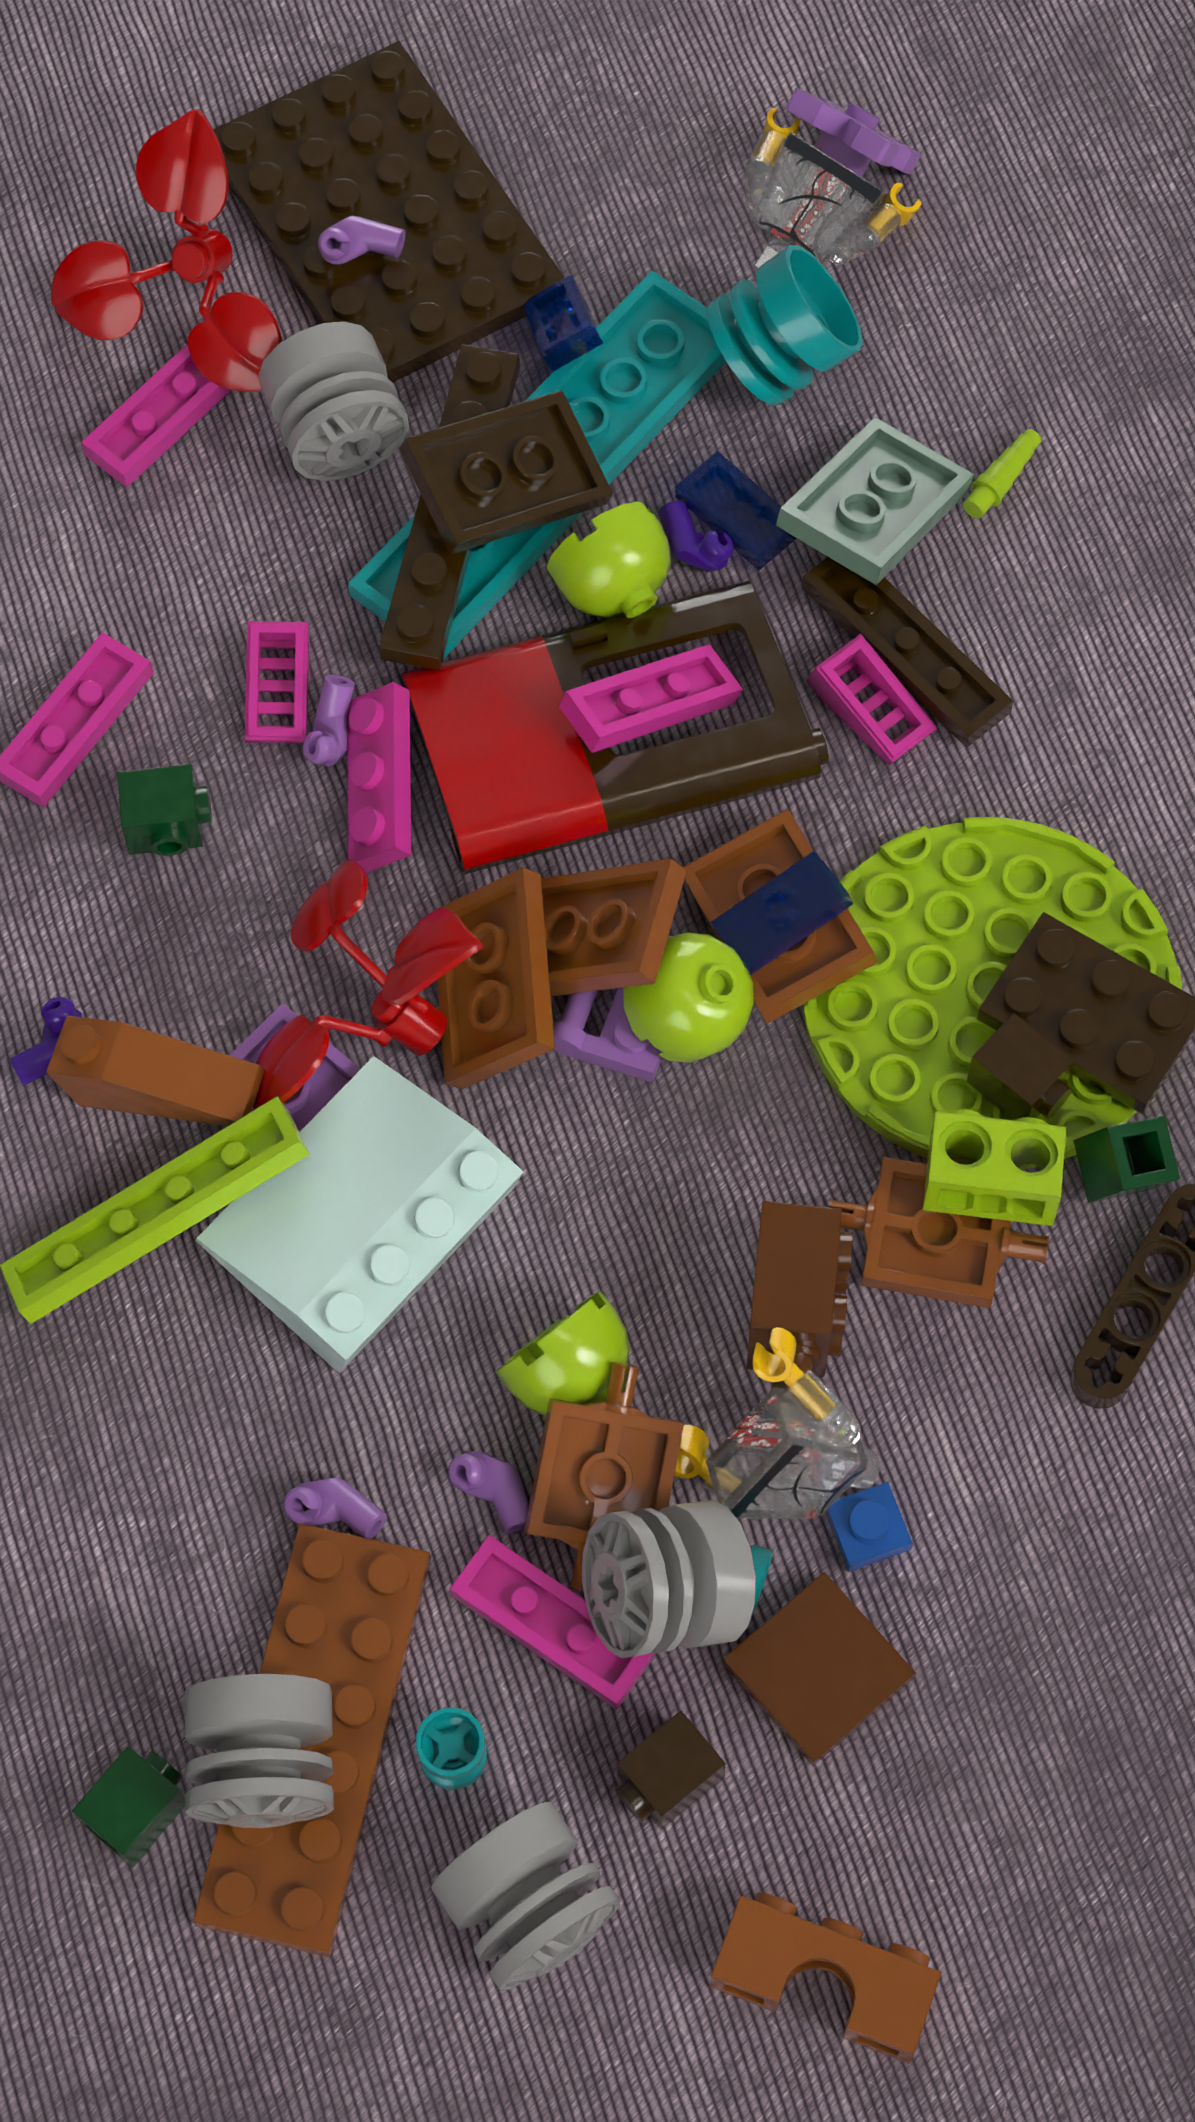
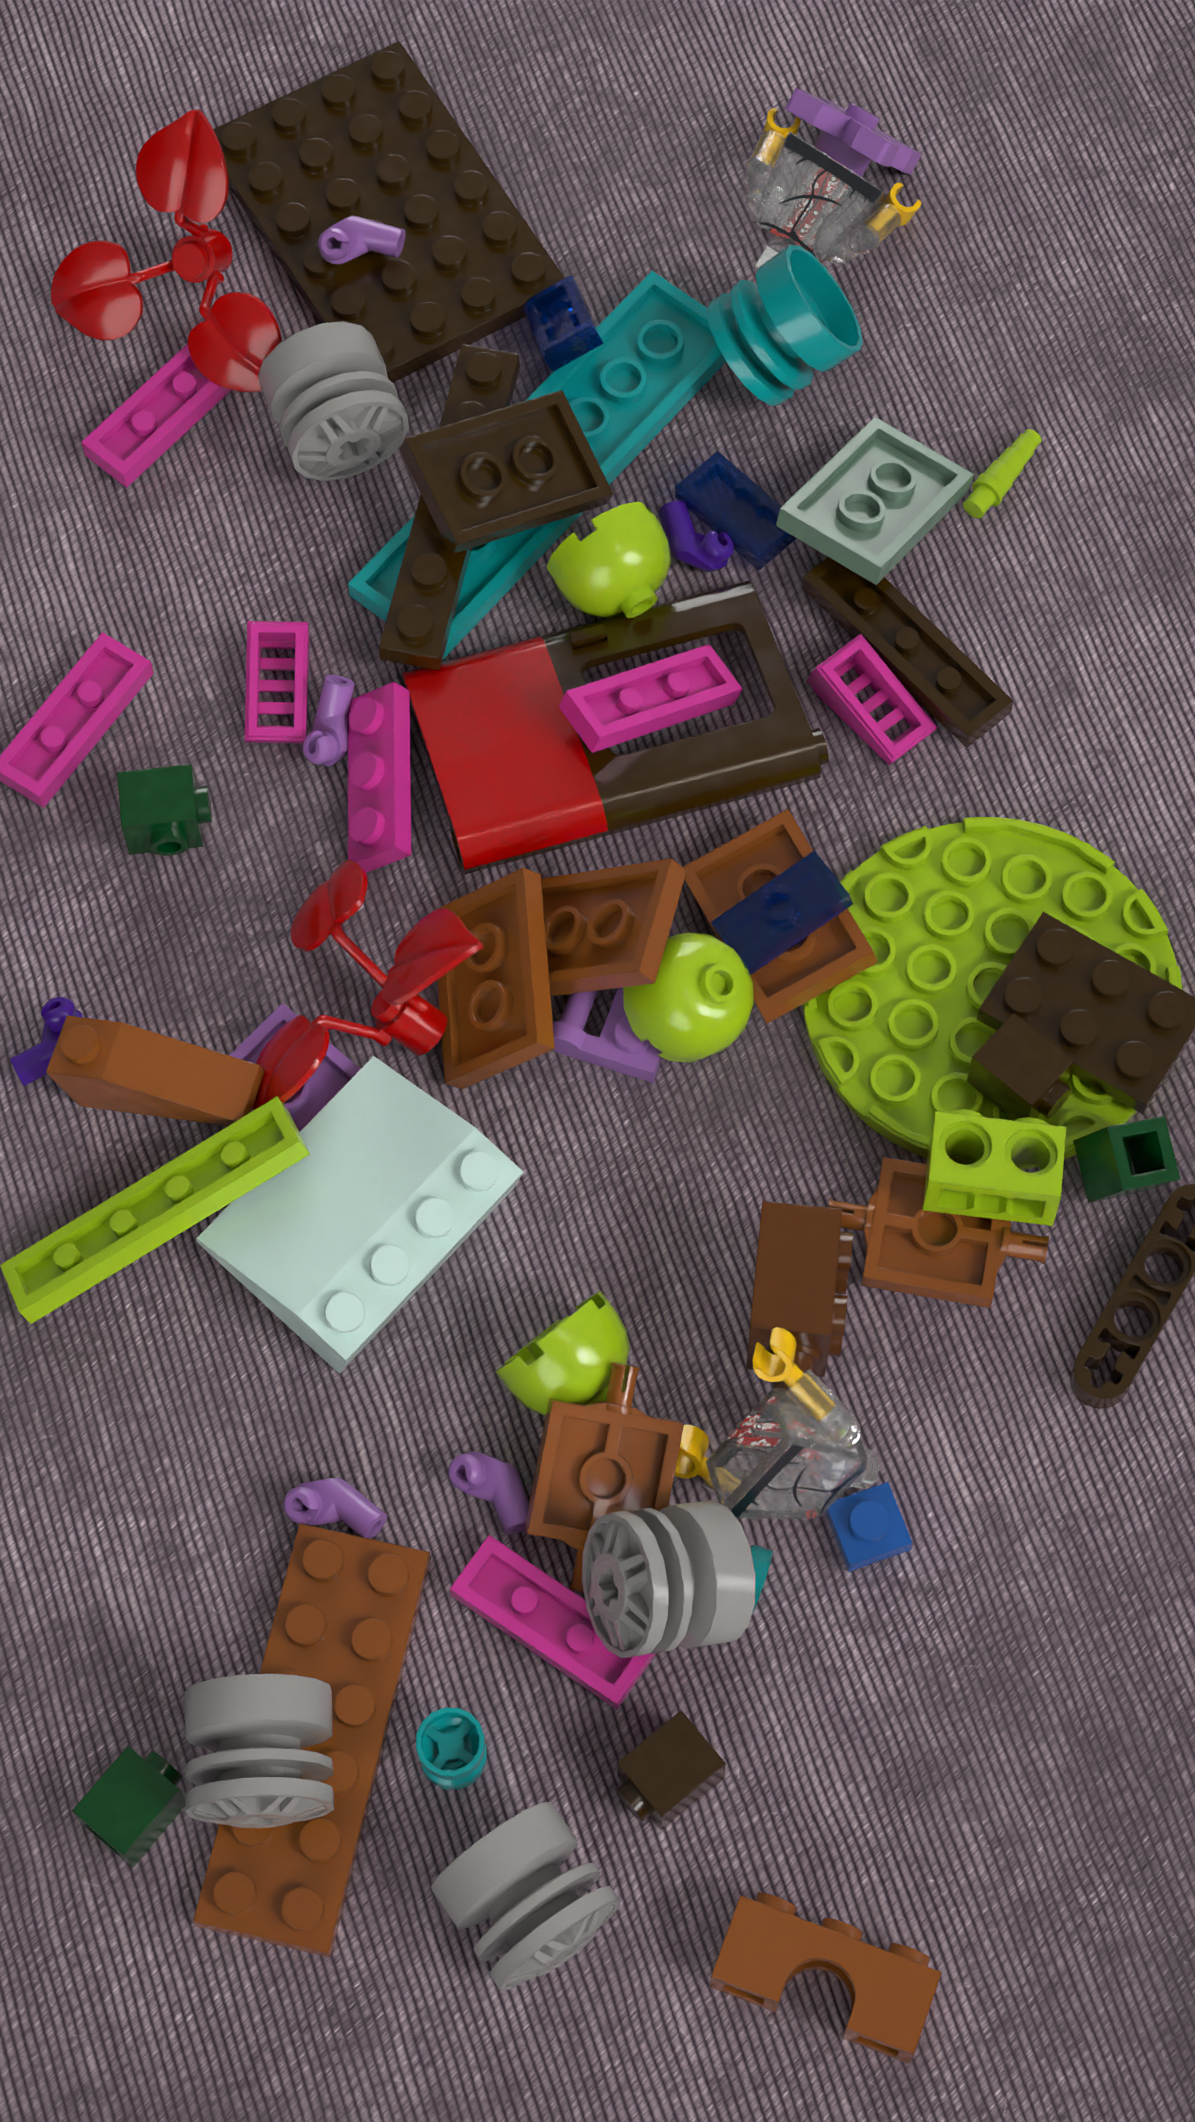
reddish brown tile [722,1572,916,1767] -> none

